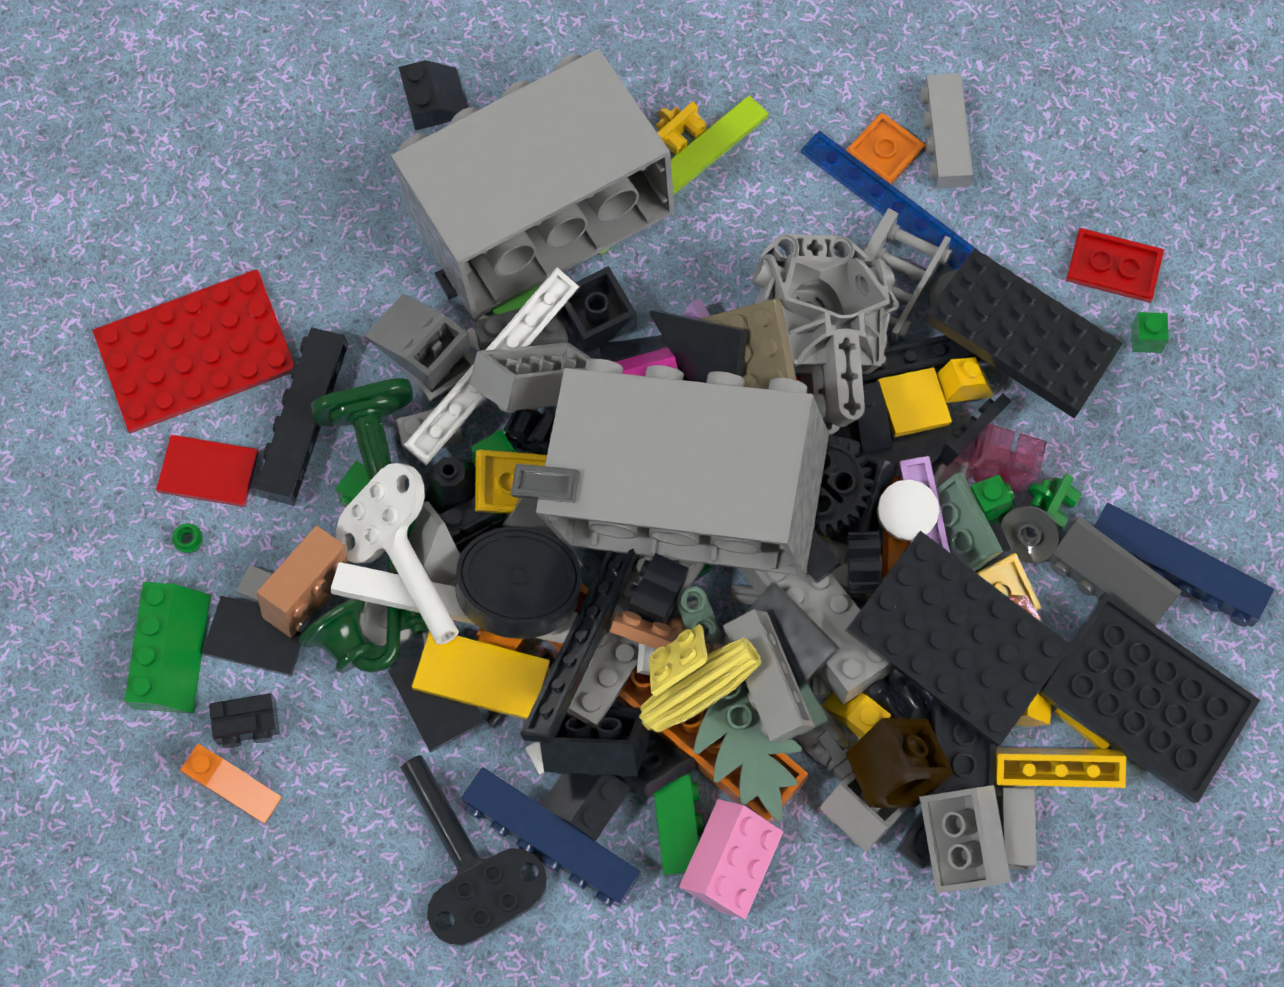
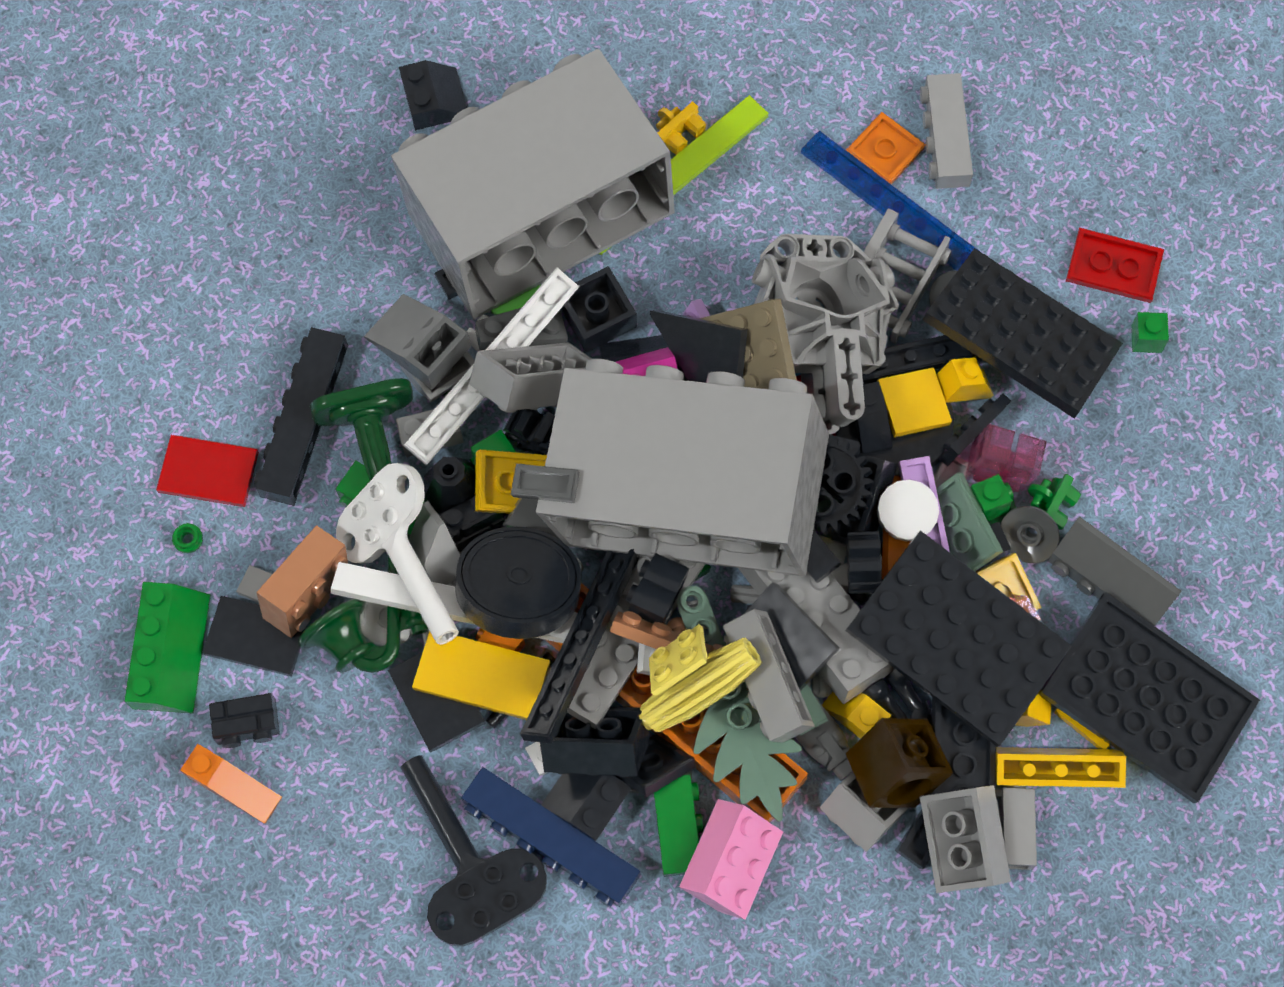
red plate [92,269,294,434] -> none
dark blue brick [1094,502,1274,627] -> none

